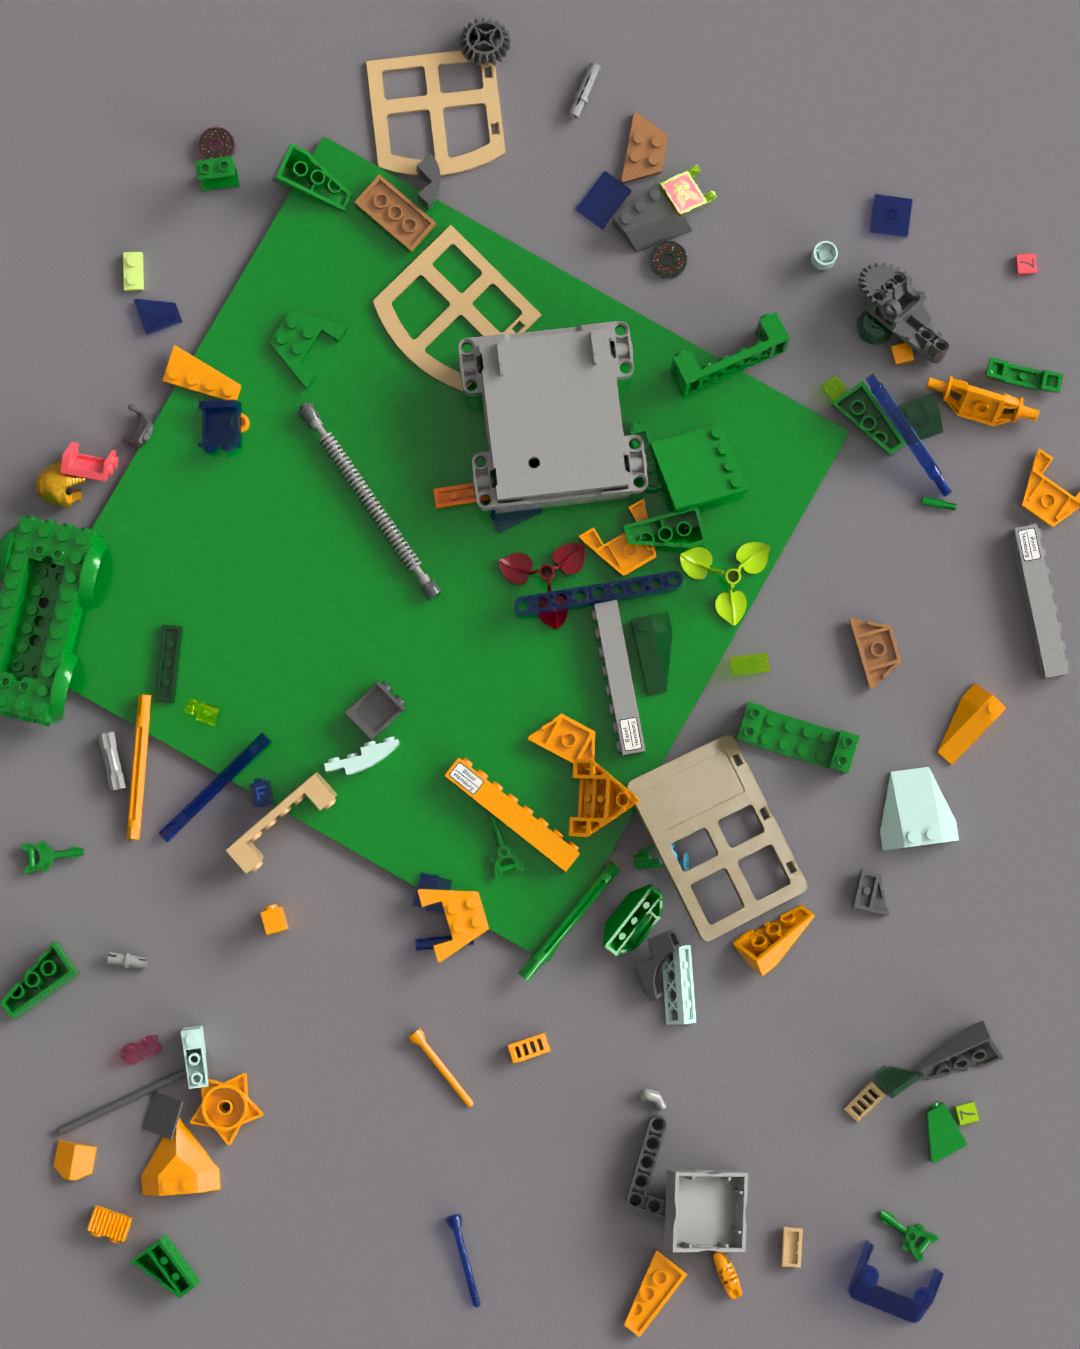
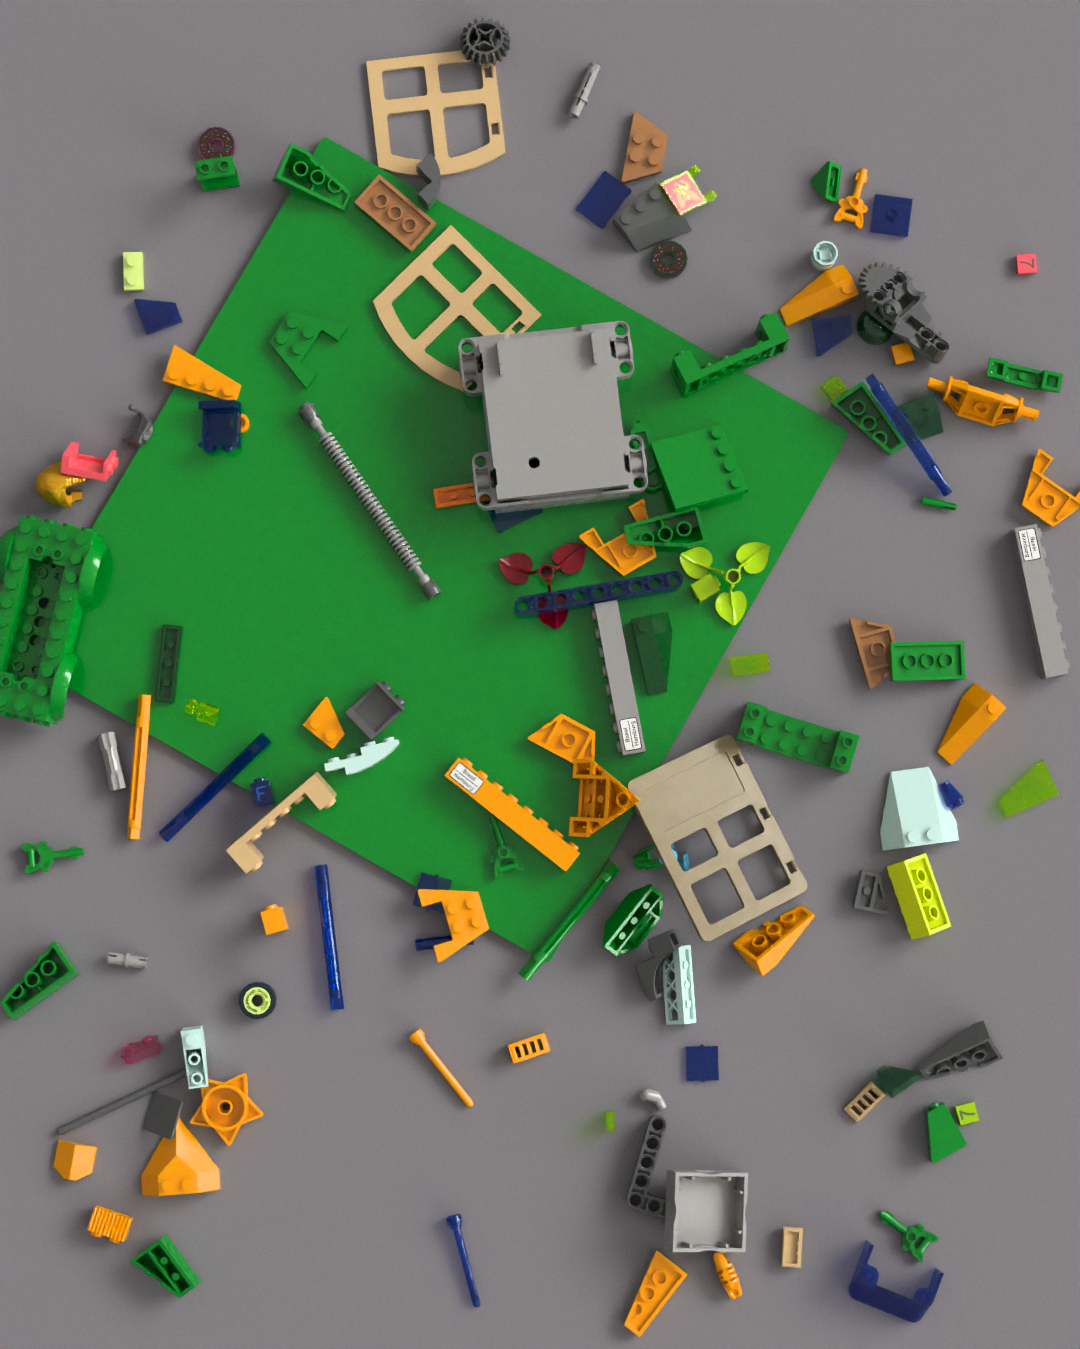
none -> wheel [239,982,277,1019]
none -> light orange wing [303,697,345,749]
none -> clear blue piece [314,864,344,1010]
none -> clear neon green tile [606,1110,615,1131]
none -> clear blue piece [686,1044,719,1083]
none -> lime brick [689,574,721,604]
none -> light orange wedge [779,264,859,327]
none -> green slope [810,161,842,203]
none -> clear blue wing [812,315,853,356]
none -> light orange piece [833,168,868,229]
none -> neon yellow slope [887,853,951,940]
none -> green plate [888,641,966,681]
none -> clear blue cone [939,780,964,810]
none -> clear neon green wing [998,759,1059,818]

